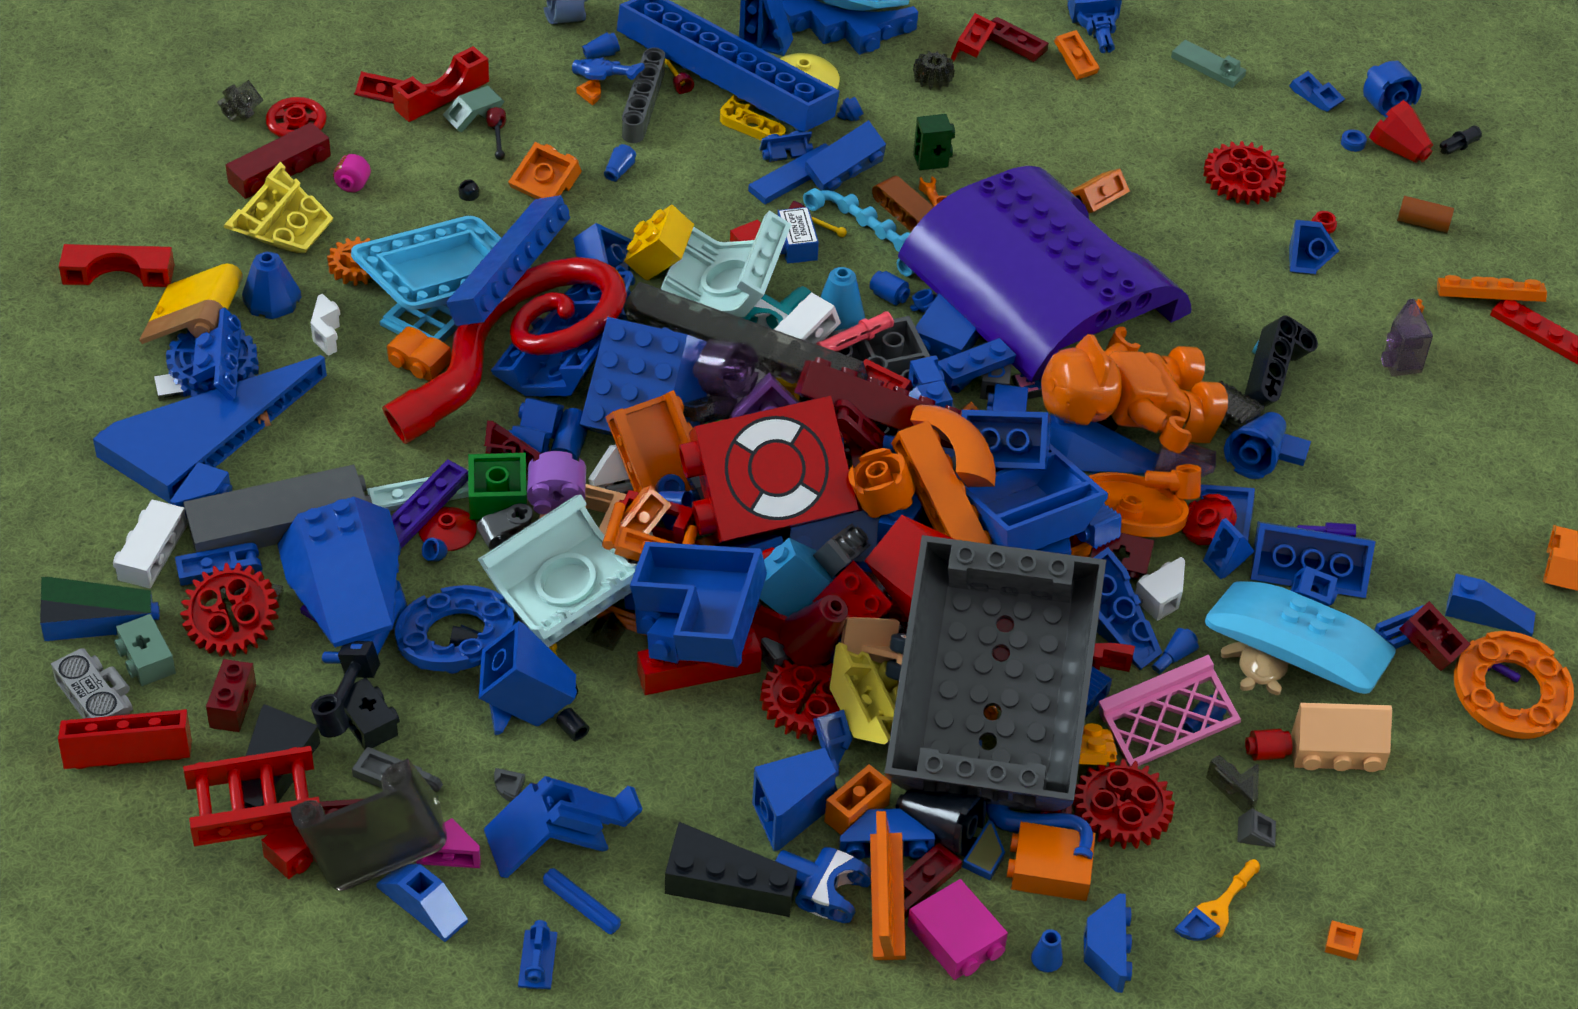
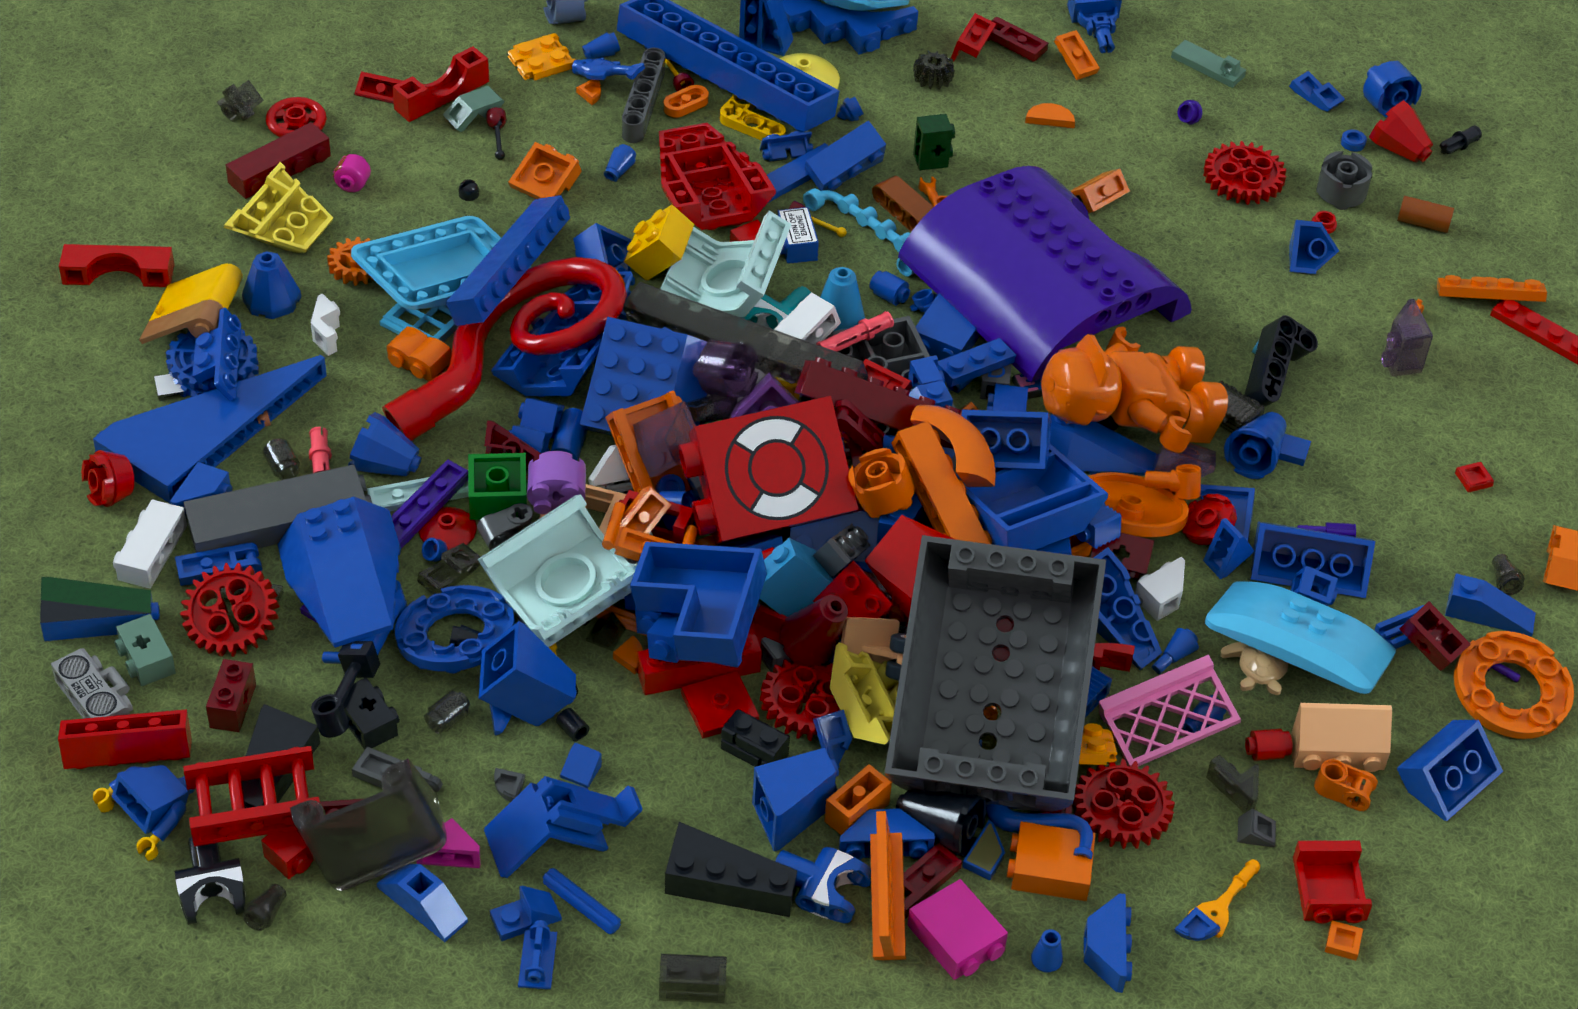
none -> red cone [81,450,134,507]
none -> blue torso [93,765,195,861]
none -> black connector [174,837,246,925]
none -> clear smoke cone [243,884,287,931]
none -> clear smoke brick [263,439,300,480]
none -> coral pin [308,427,332,473]
none -> blue cone [348,412,422,476]
none -> clear smoke slope [417,543,481,595]
none -> clear smoke brick [424,690,470,734]
none -> blue slope [490,886,562,941]
none -> light orange plate [507,33,576,81]
none -> blue slope [560,743,602,788]
none -> orange tile [613,636,643,674]
none -> slope [633,401,696,478]
none -> red wedge [659,123,776,230]
none -> clear smoke brick [659,954,727,1003]
none -> orange plate [663,85,709,118]
none -> red plate [681,671,759,739]
none -> black brick [721,709,790,767]
none -> orange tile [1025,103,1075,128]
none -> dark purple plate [1177,100,1203,125]
none -> red panel [1293,840,1372,924]
none -> orange piece [1314,759,1378,811]
none -> dark grey brick [1316,151,1372,210]
none -> blue slope [1397,720,1503,821]
none -> red tile [1455,462,1494,493]
none -> clear smoke cone [1492,554,1525,595]

